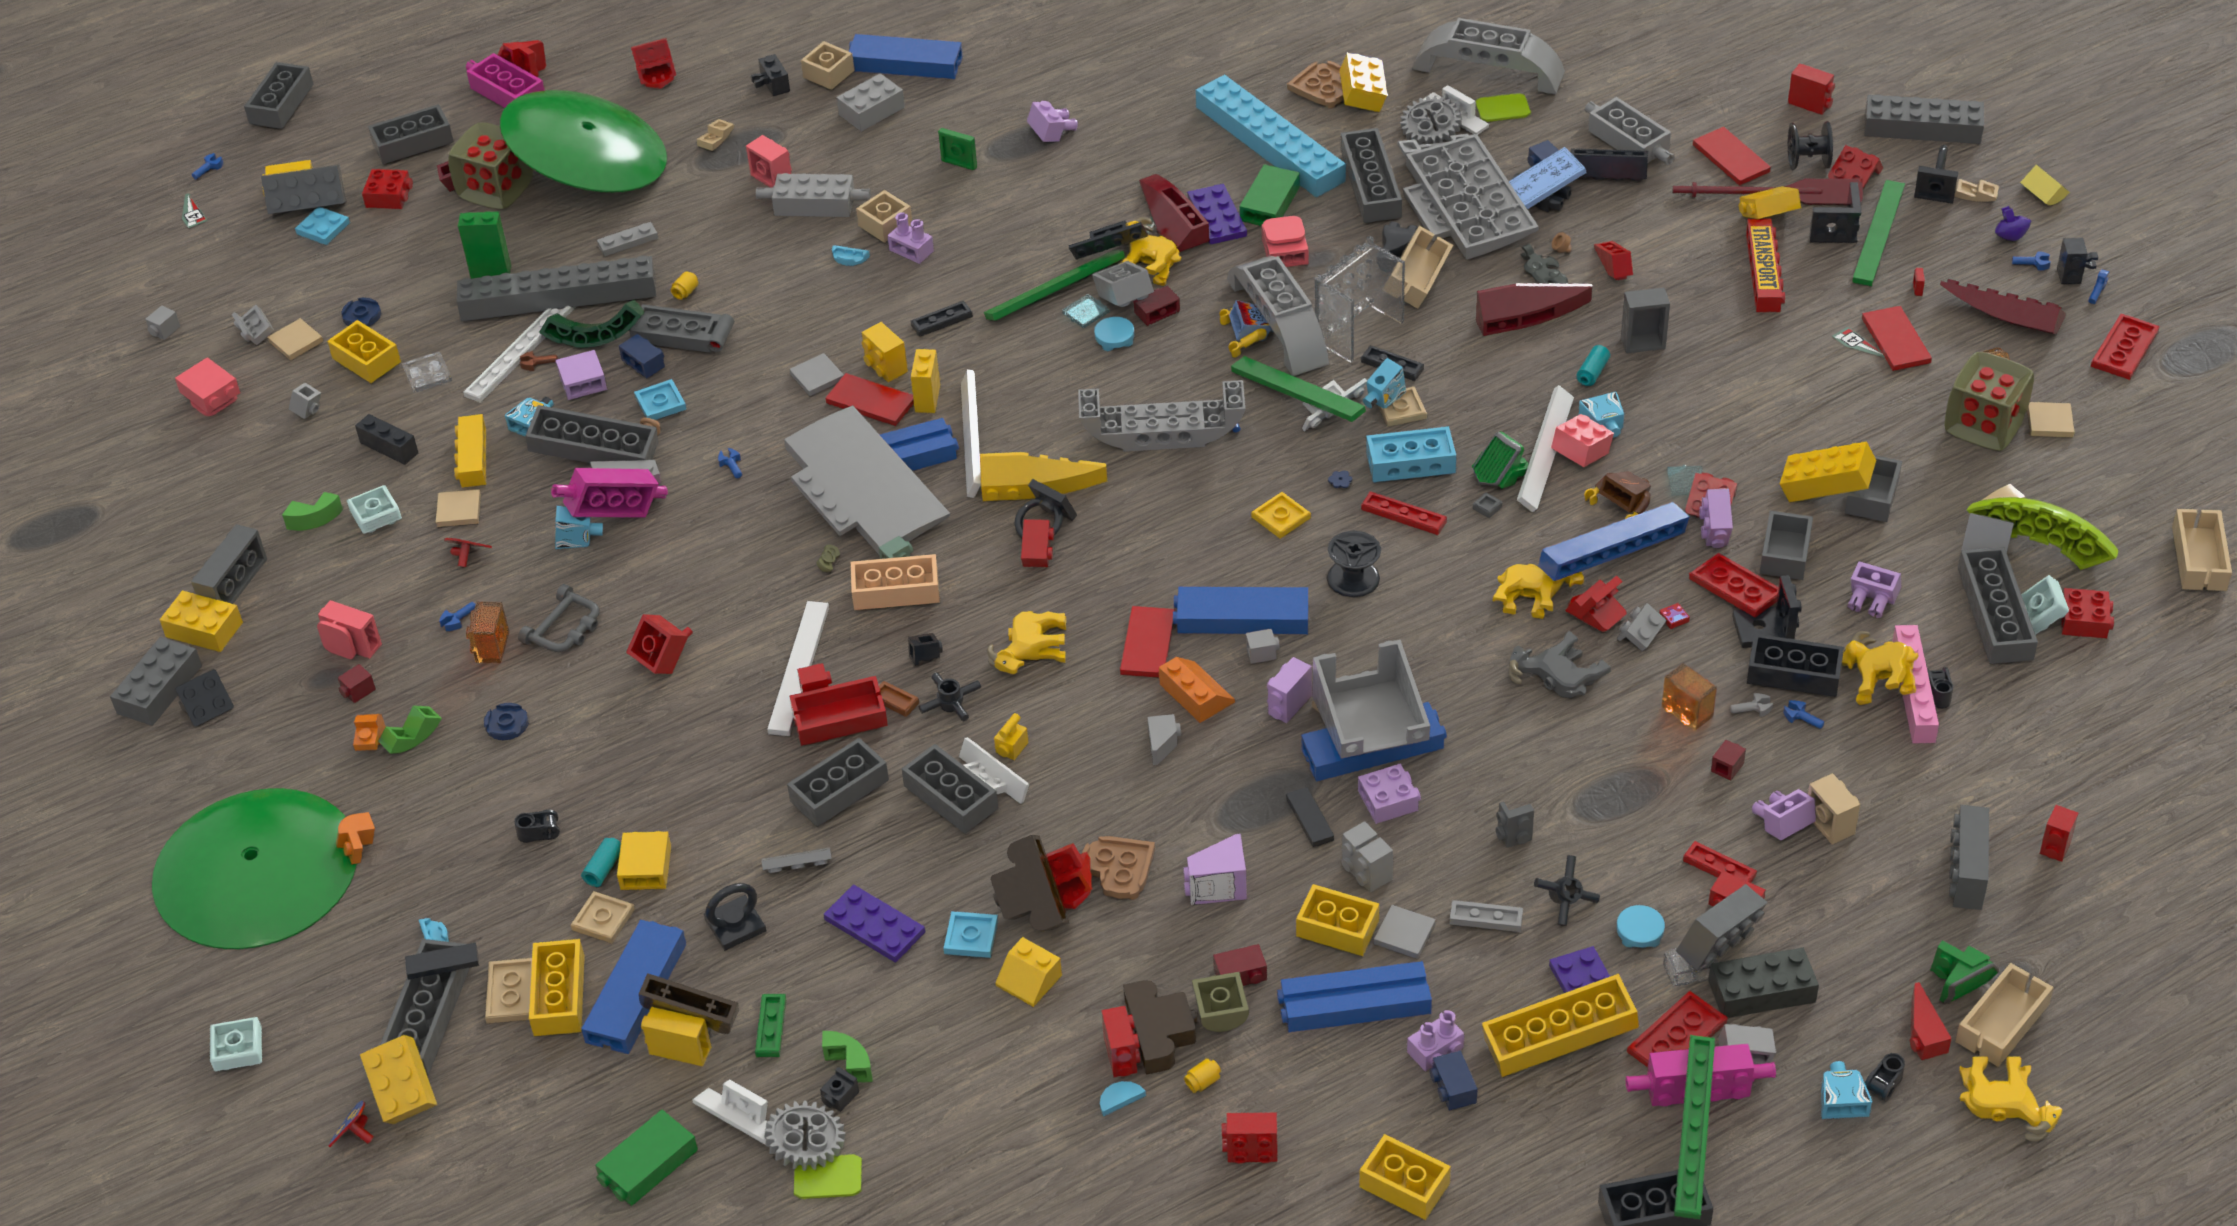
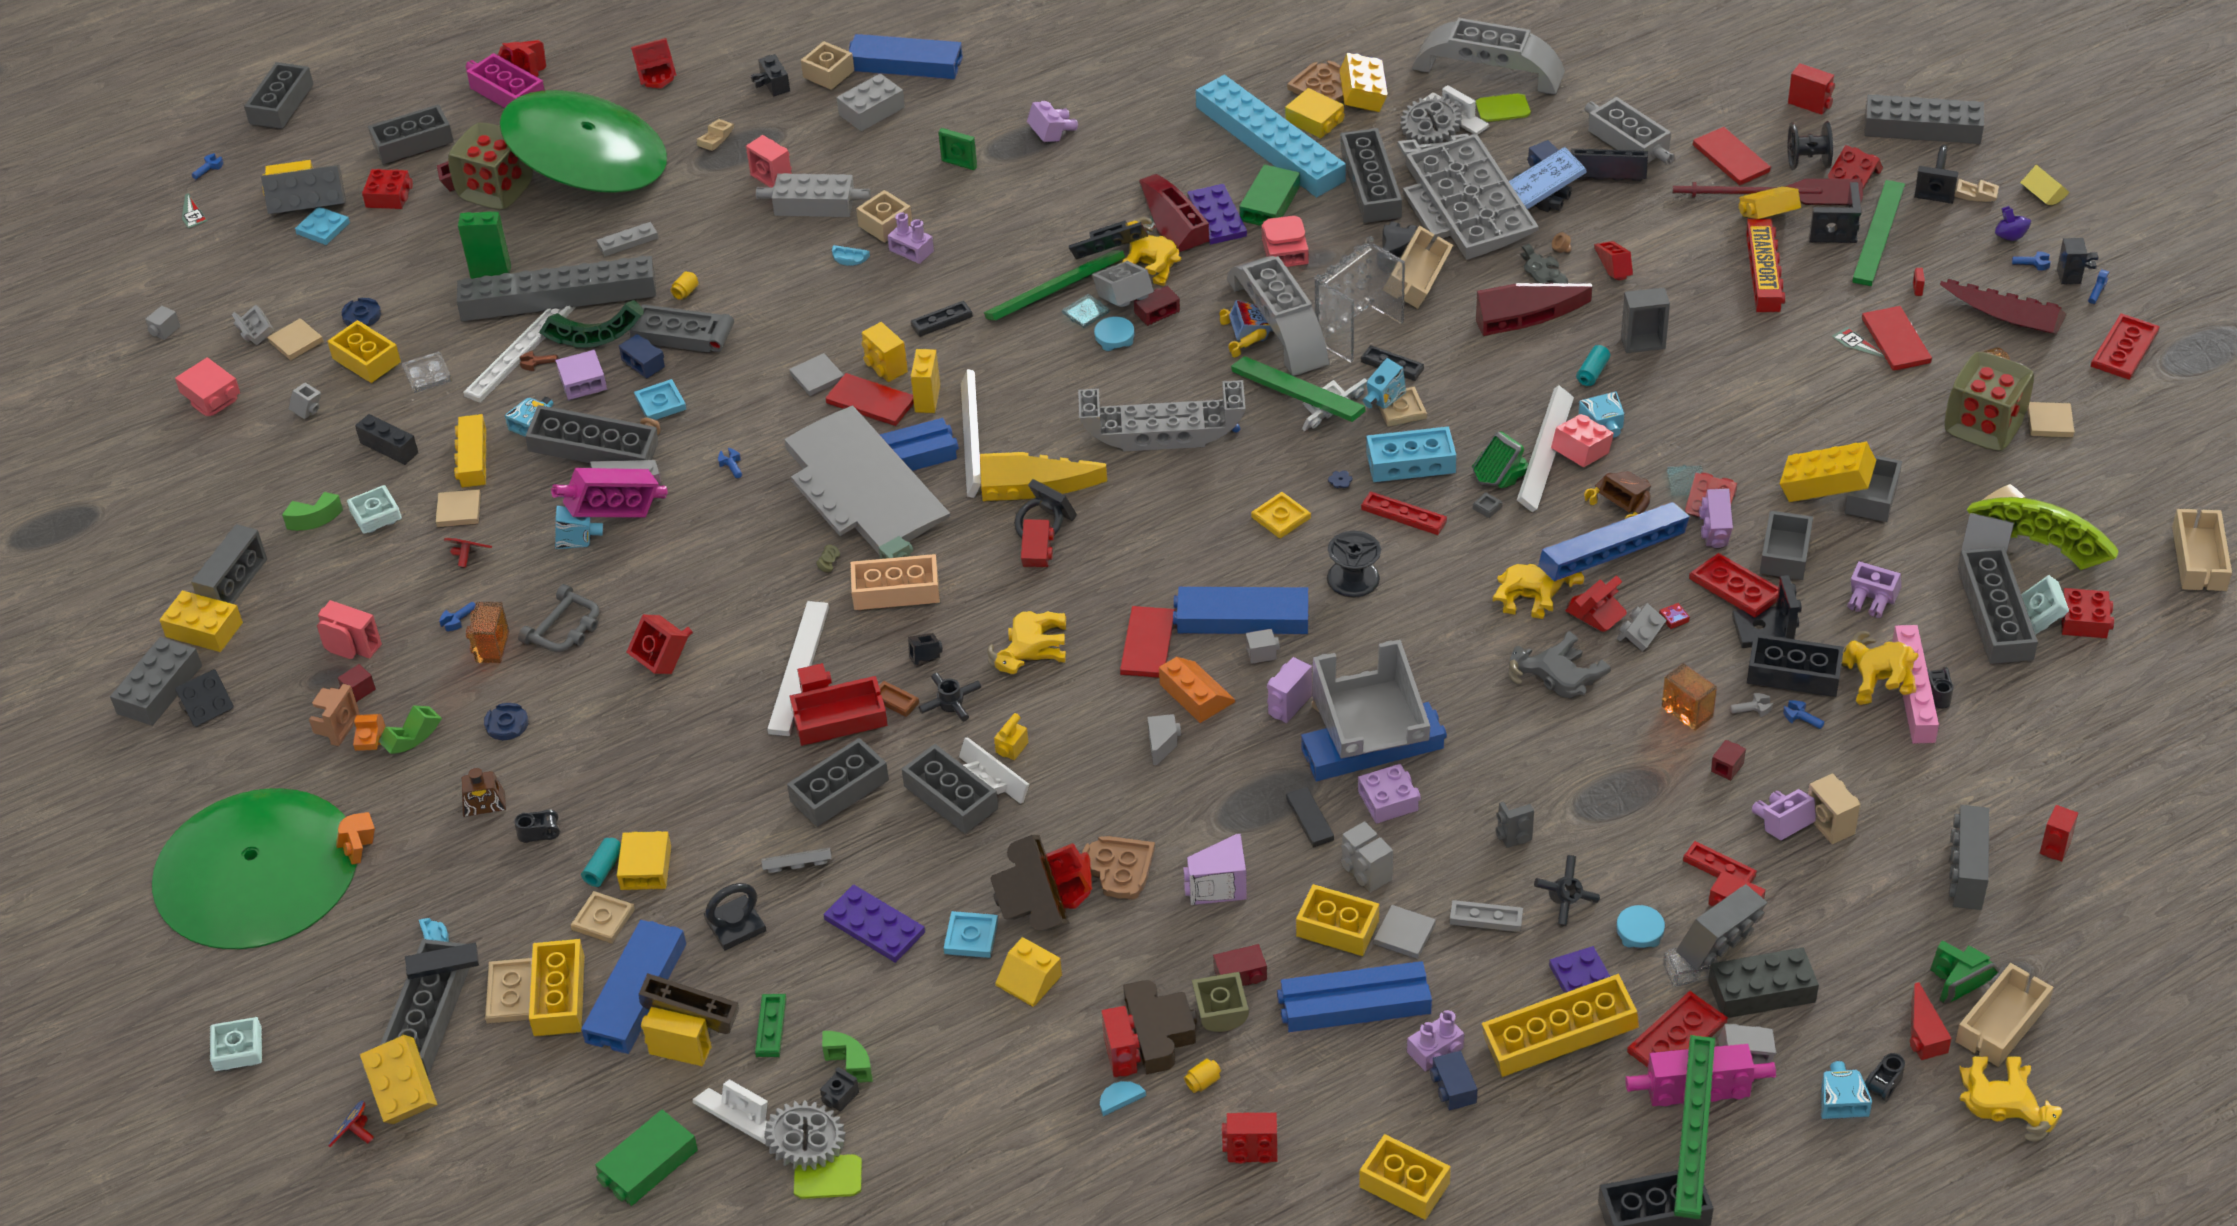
none -> nougat panel [309,684,360,746]
none -> reddish brown torso [461,768,506,817]
none -> yellow brick [1285,88,1345,138]

